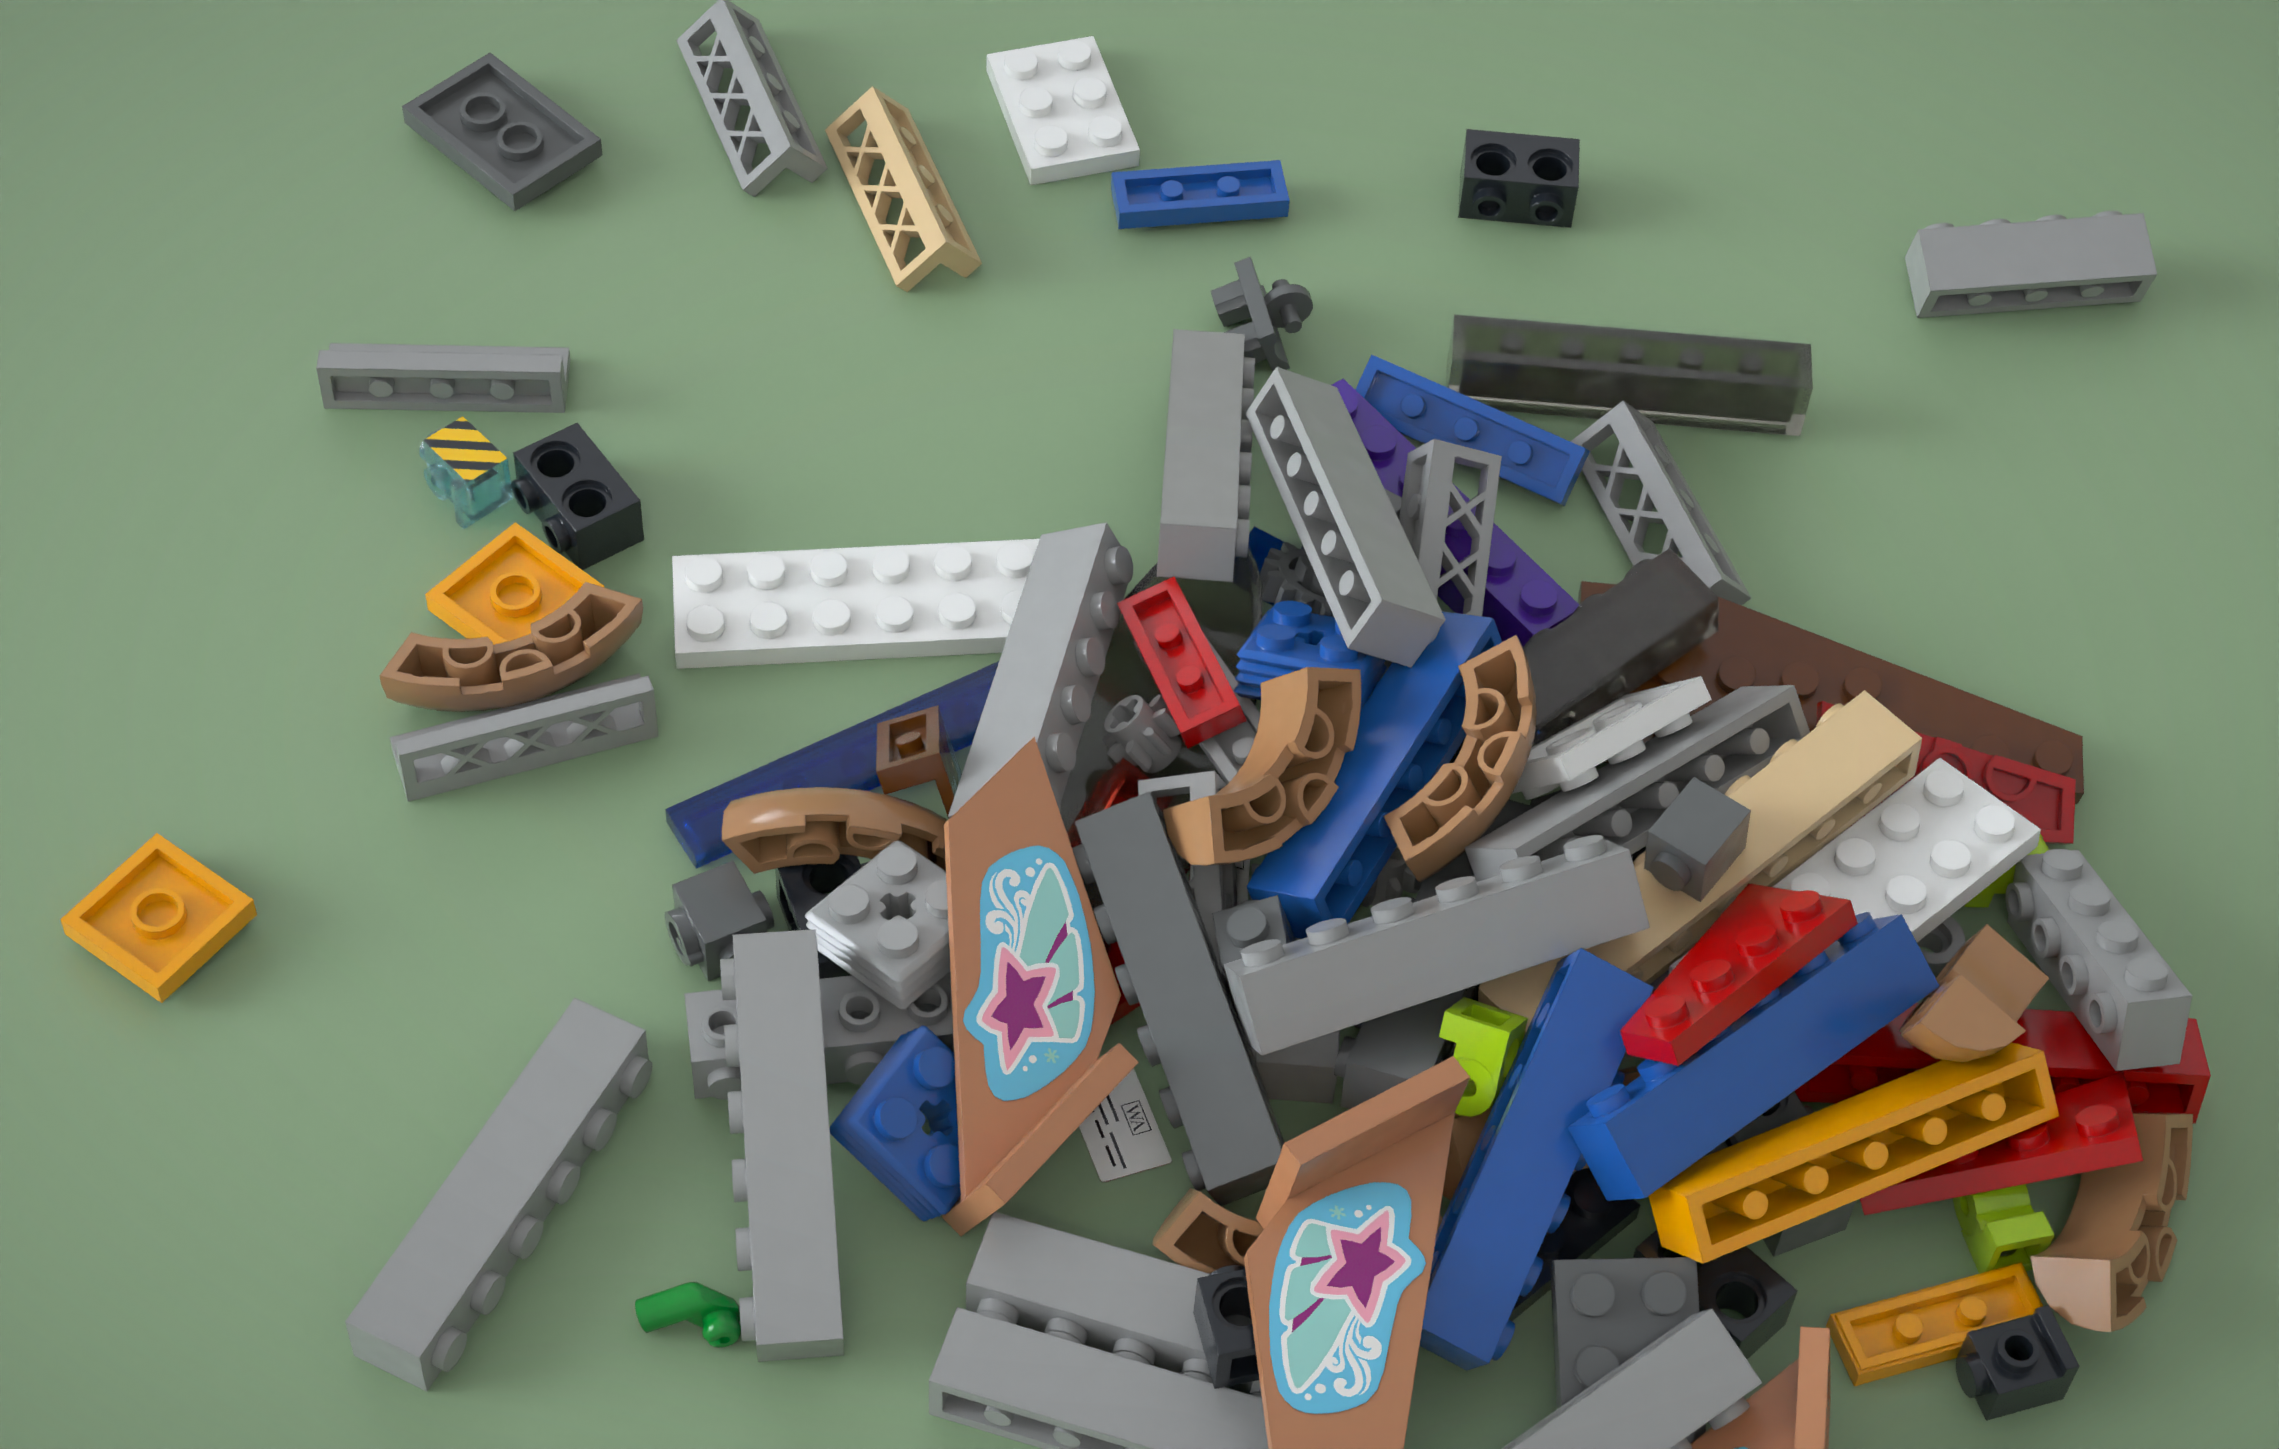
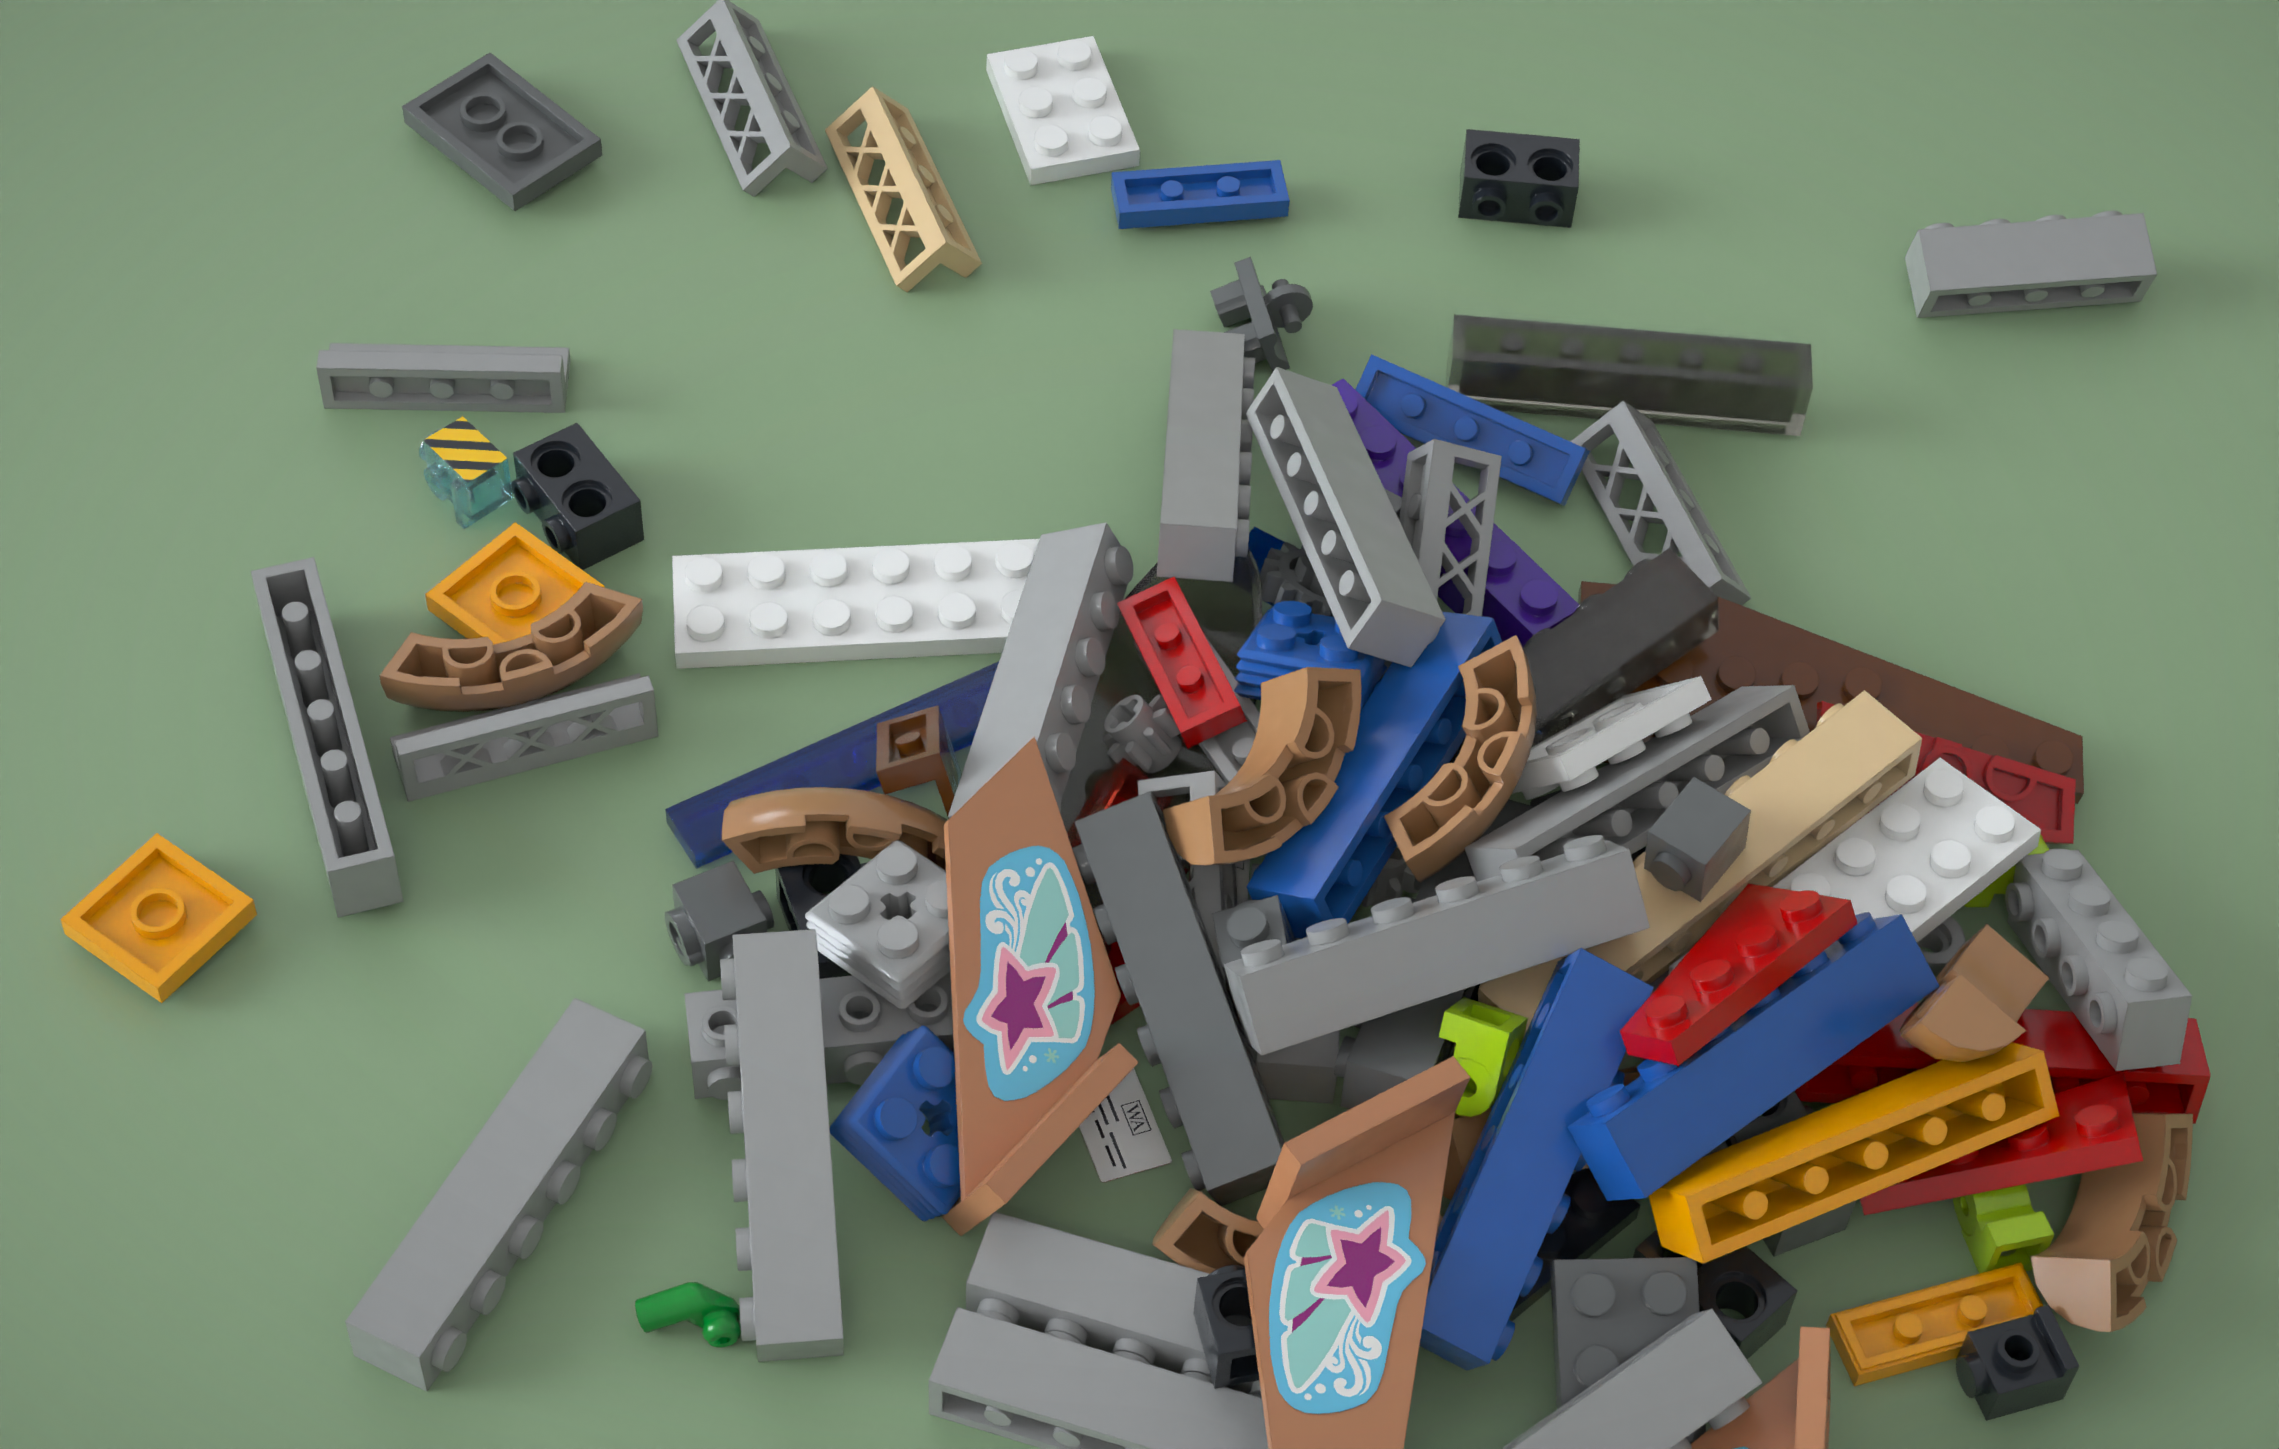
none -> light grey brick [251,557,404,918]

